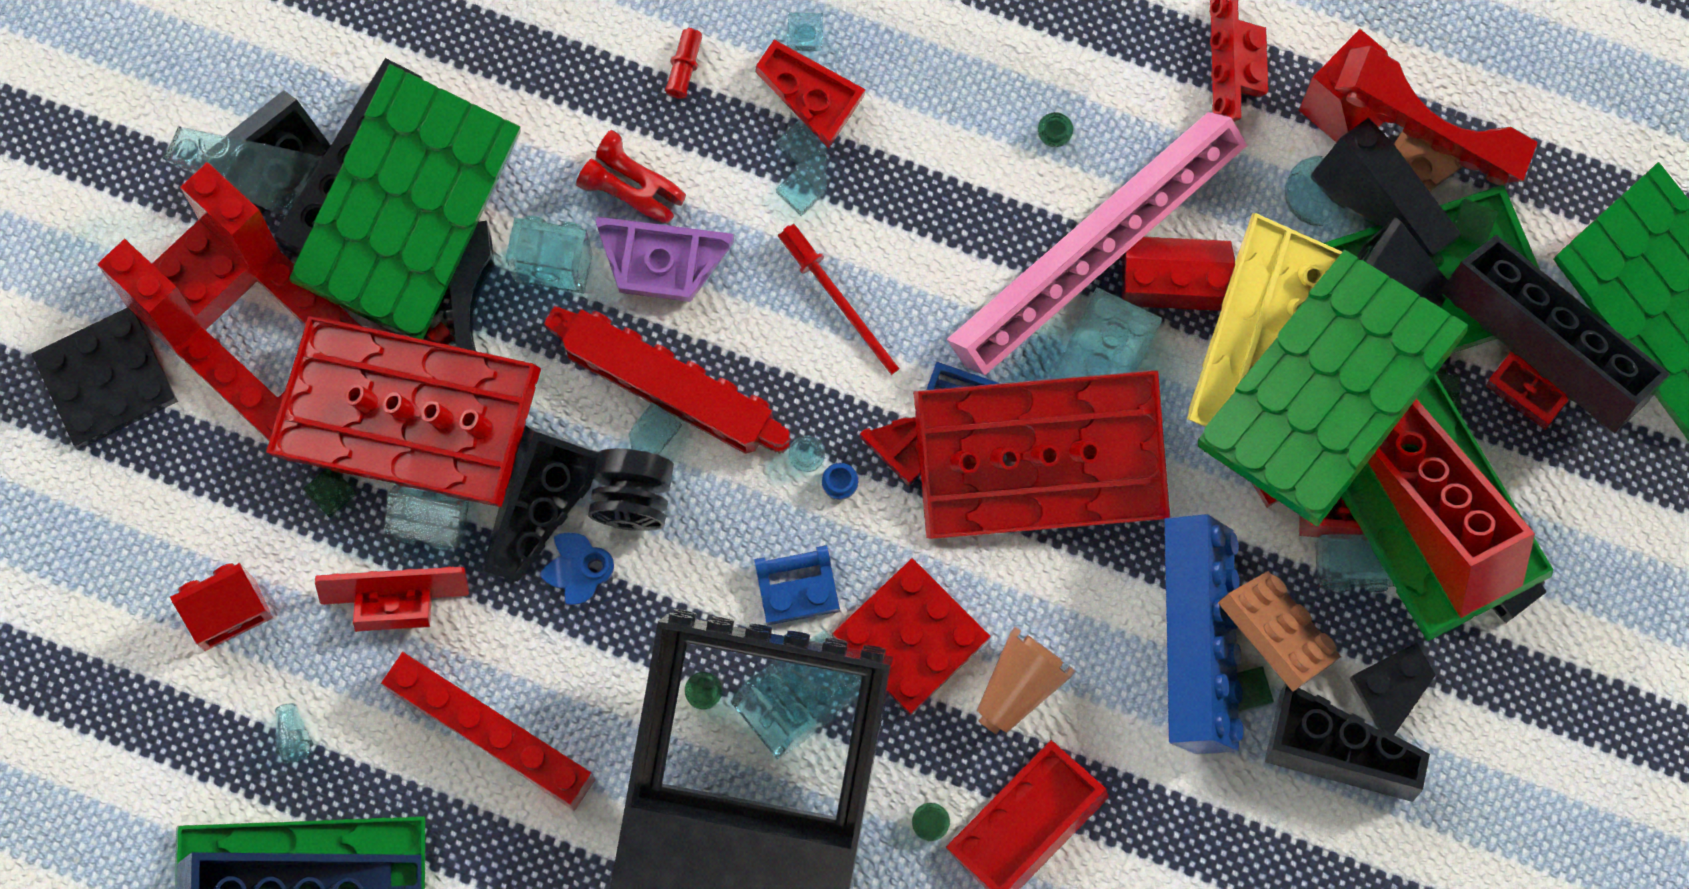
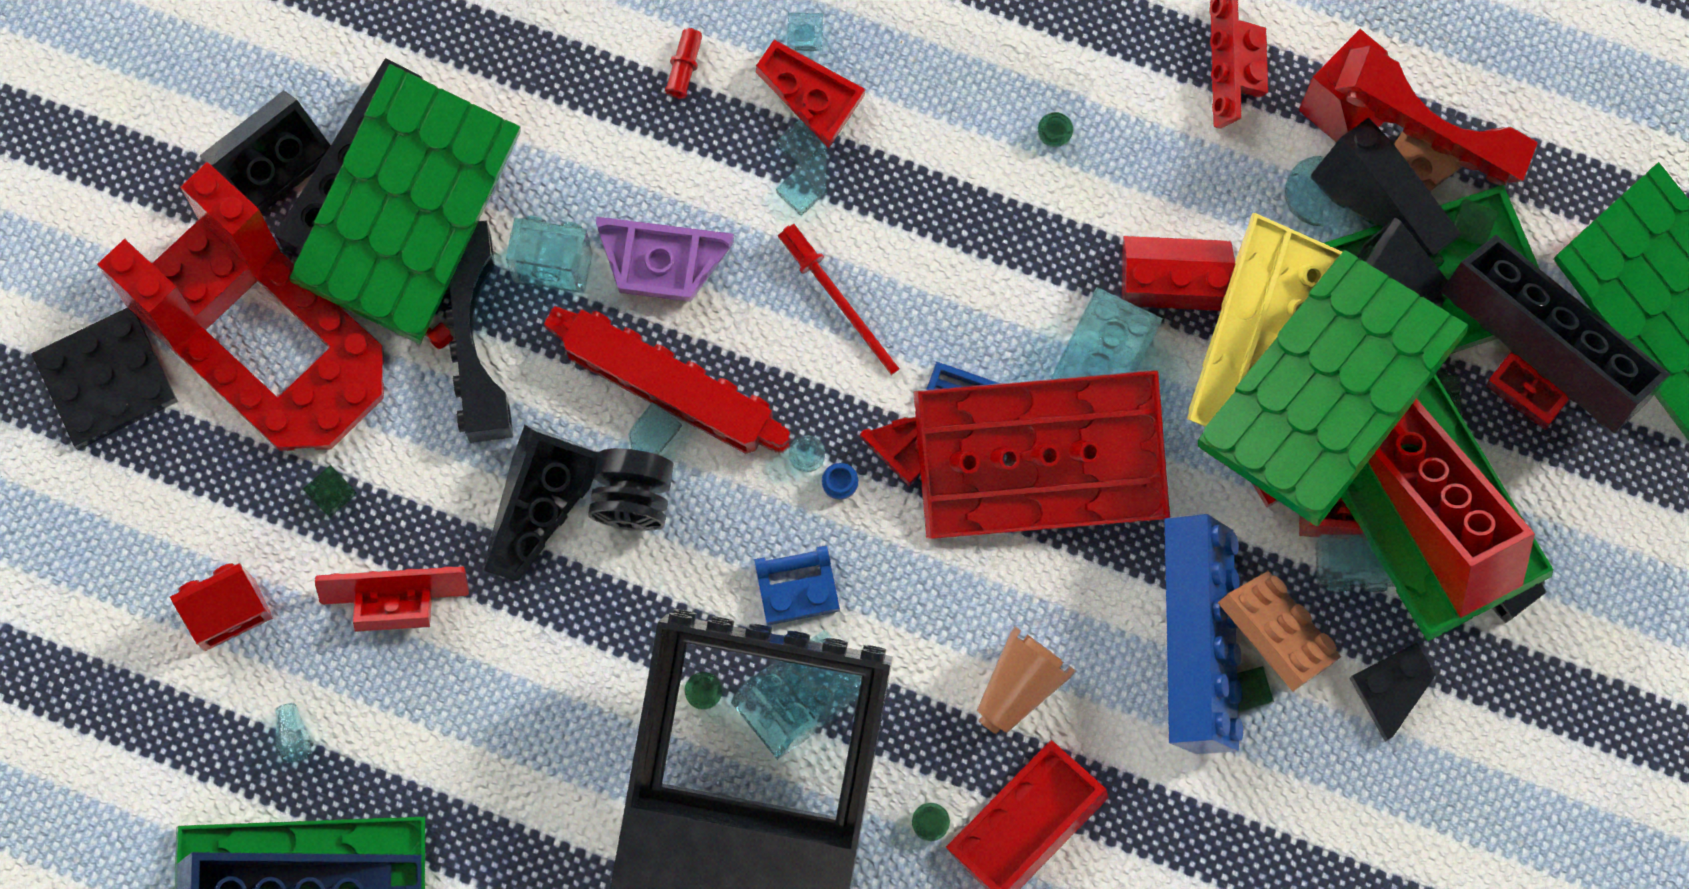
clear light blue wing [163,126,323,218] -> none
red piece [266,315,541,507] -> none
red arch [381,651,596,811] -> none
clear light blue brick [384,484,469,550] -> none
blue plate [540,533,614,605] -> none
red piece [576,130,686,224] -> none
red plate [832,558,991,716] -> none
bright pink brick [946,112,1248,375] -> none
black wedge [1265,683,1430,802] -> none

